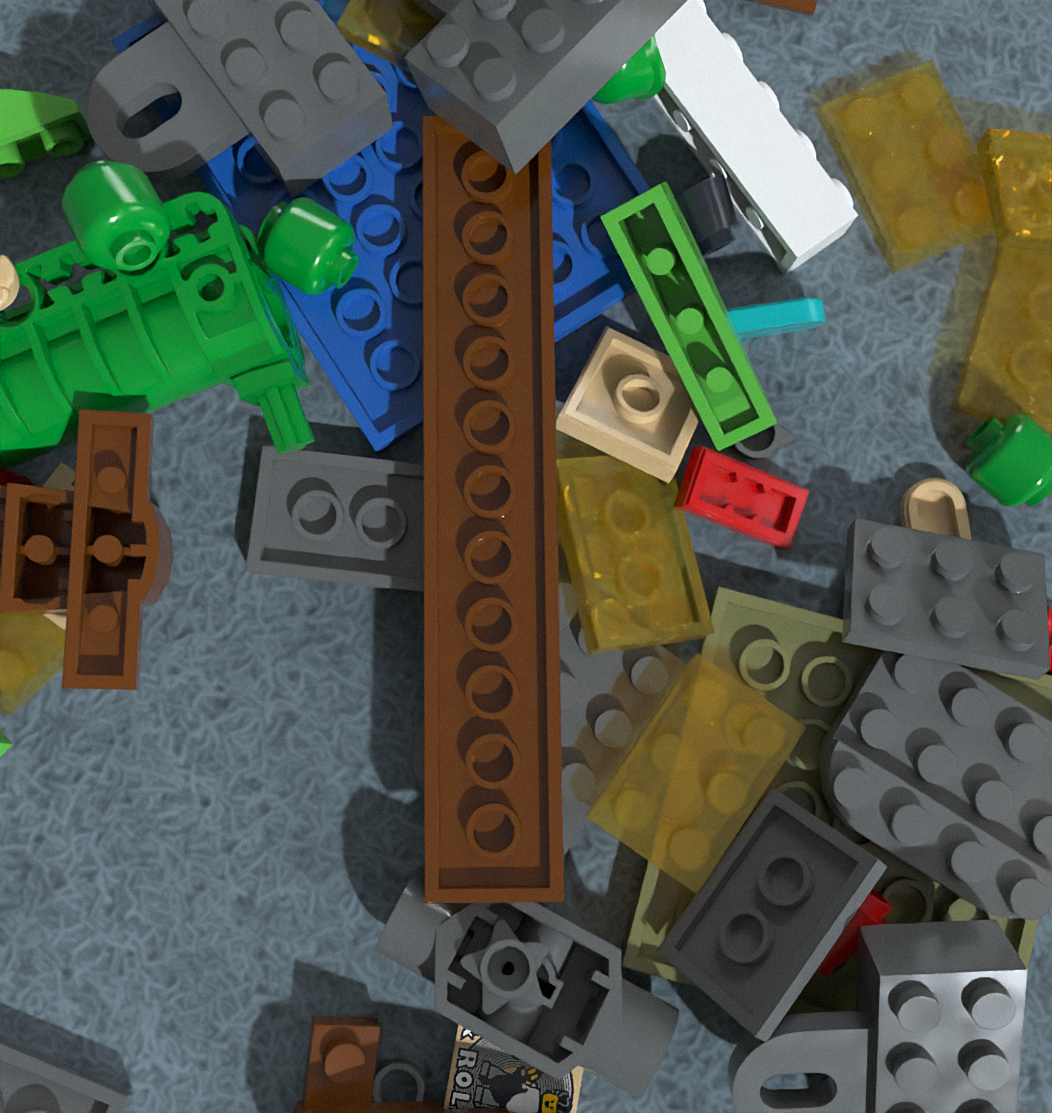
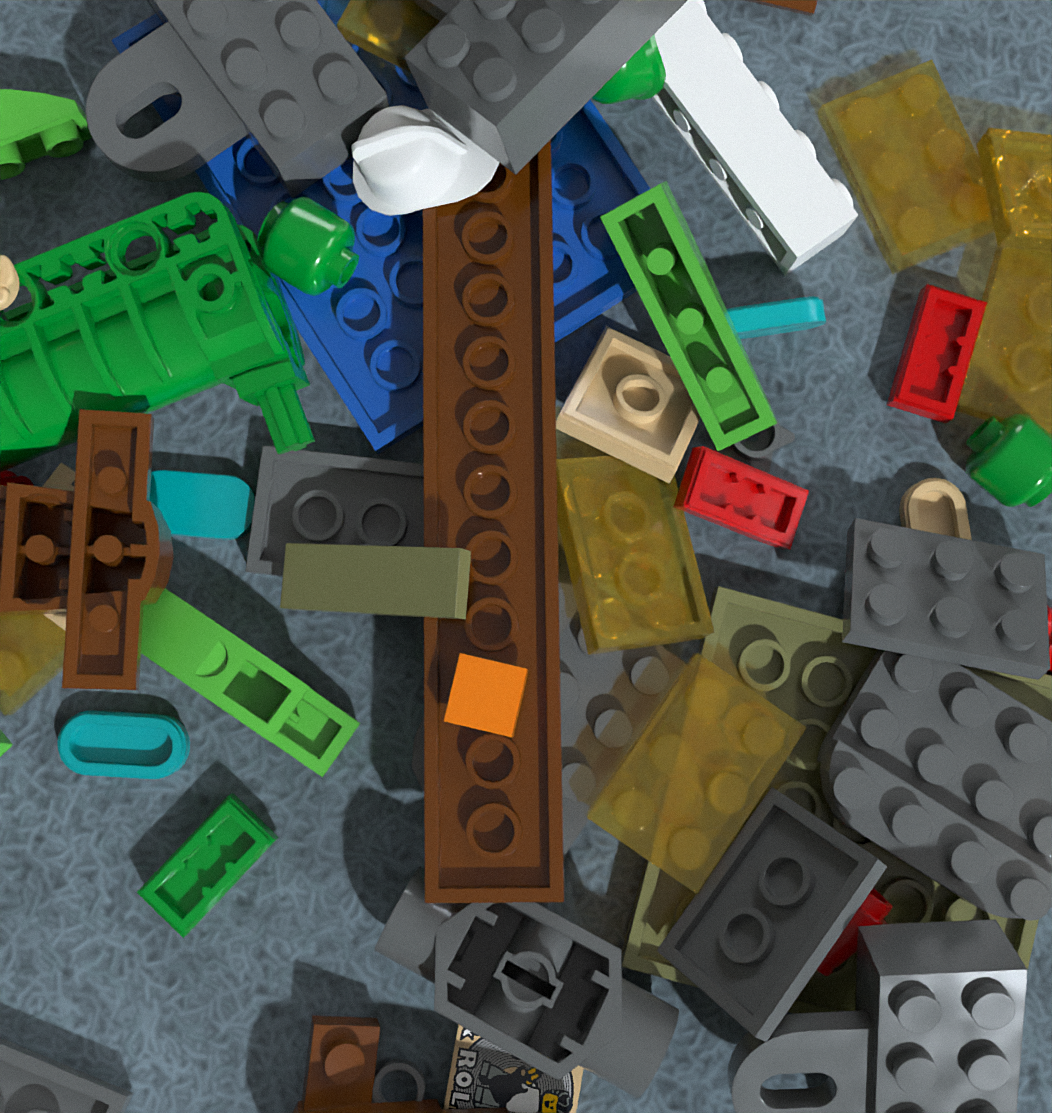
green head [61,160,171,271] -> none
dark grey plate [461,920,550,1014] -> none
black hat [674,174,739,257] -> none
none -> teal tile [57,710,190,779]
none -> green plate [137,793,279,938]
none -> bright green slope [141,588,360,777]
none -> teal tile [150,470,256,540]
none -> olive tile [280,543,471,619]
none -> white piece [351,105,500,216]
none -> orange tile [444,653,529,737]
none -> red plate [887,284,987,424]

